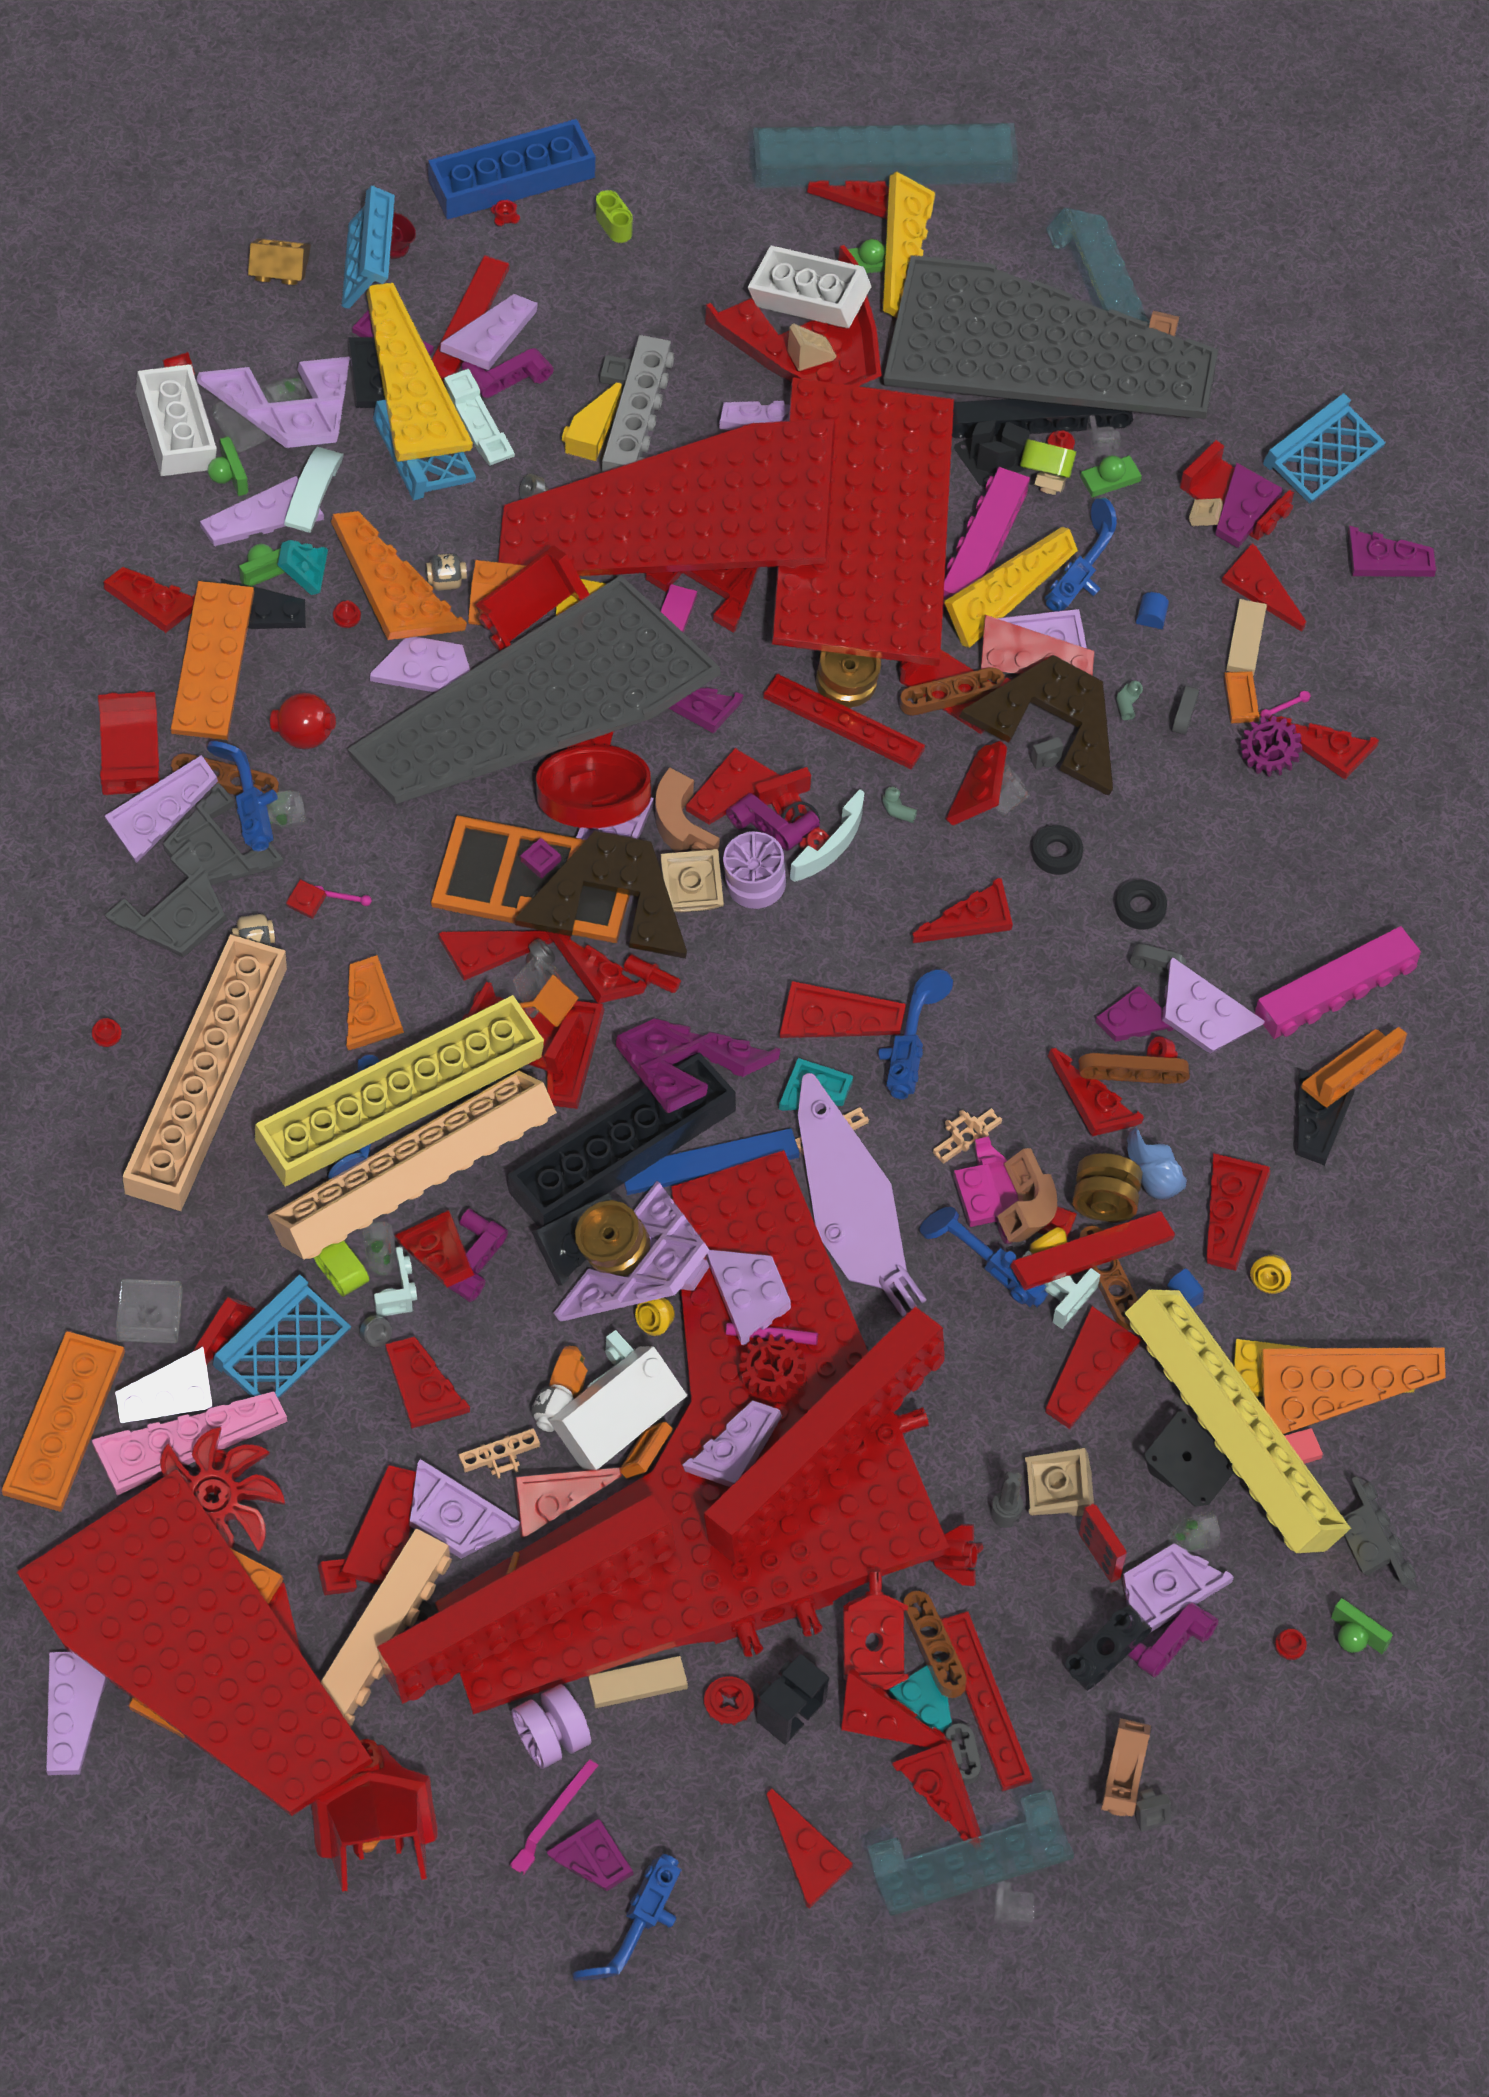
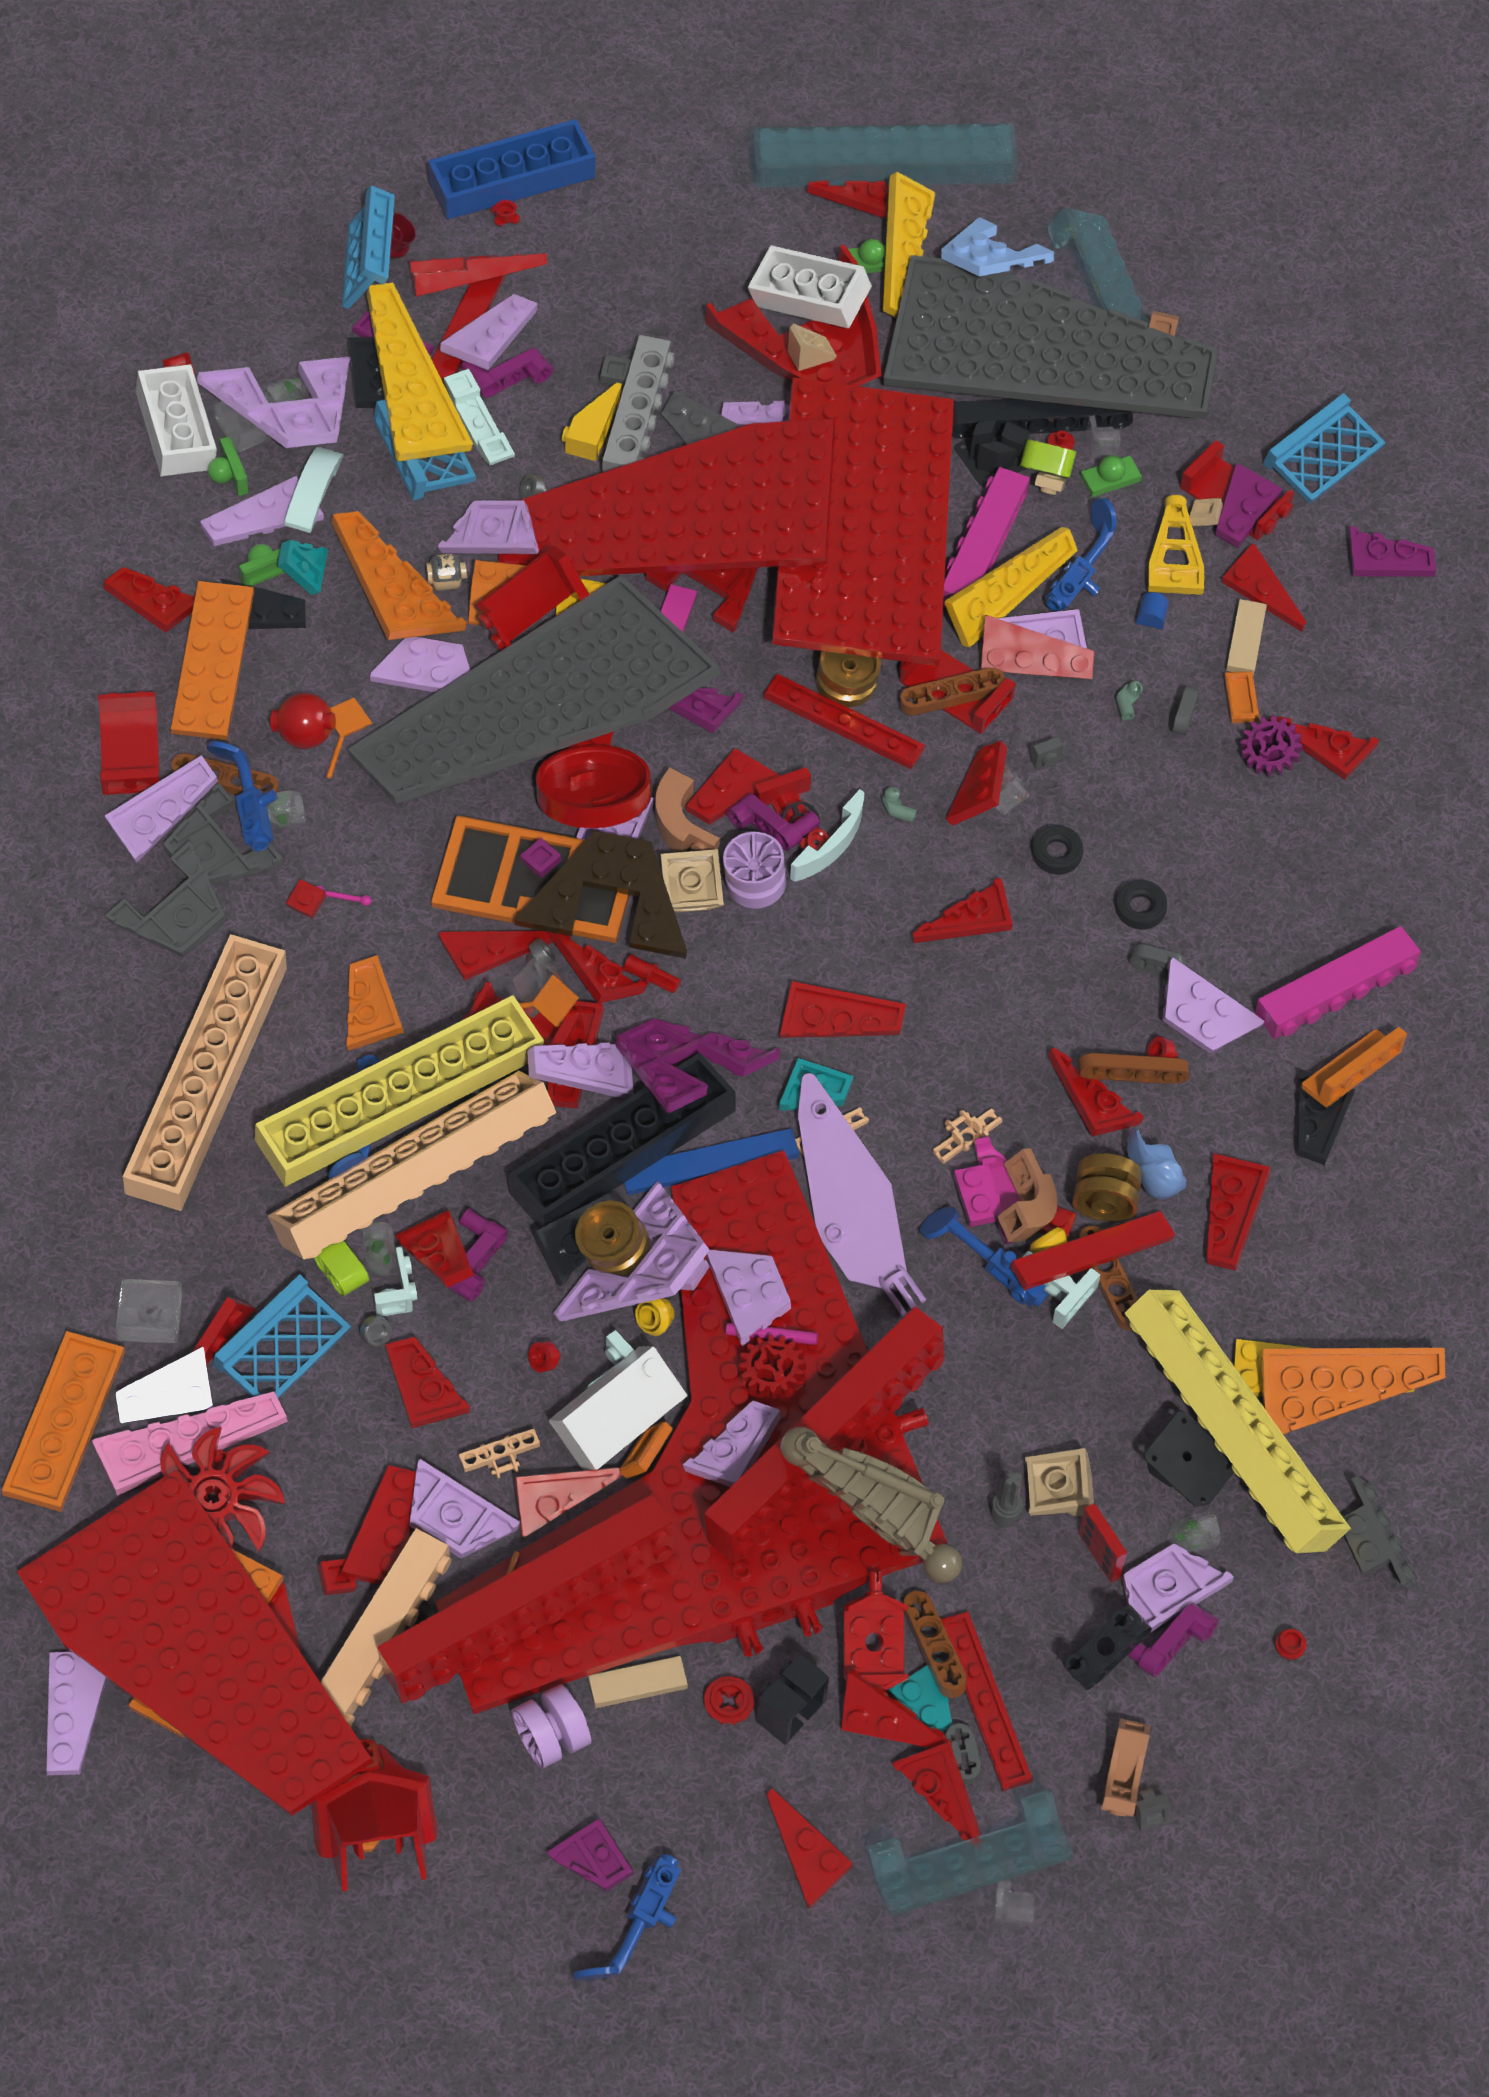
red plate [92,1018,122,1047] -> none
tan head [232,914,275,946] -> none
pearl gold slope [248,238,311,285] -> none
red plate [333,601,361,628] -> none
dark pink piece [509,1759,598,1875] -> none
white head [531,1384,574,1432] -> none
orange rock [549,1346,588,1399] -> none
lime beam [596,190,633,243] -> none
blue piece [879,970,953,1099] -> none
red brick [930,1524,983,1586] -> none
dark brown wing [959,655,1113,796] -> none
red wing [1045,1306,1141,1429] -> none
magenta wing [1096,986,1174,1042] -> none
blue brick [1167,1268,1204,1308] -> none
yellow cone [1250,1254,1291,1294] -> none
dark pink hinge [1260,691,1311,720] -> none
coral tile [1285,1428,1323,1464] -> none
bright green tile [1331,1598,1393,1654] -> none
none -> orange piece [326,698,372,779]
none -> red wedge [407,253,547,297]
none -> lavender wing [438,501,539,554]
none -> lavender wing [527,1042,634,1099]
none -> red tile [528,1341,561,1373]
none -> flat silver wing [661,390,741,445]
none -> dark tan piece [780,1426,963,1584]
none -> light blue wing [941,218,1054,276]
none -> yellow plate [1148,495,1204,595]

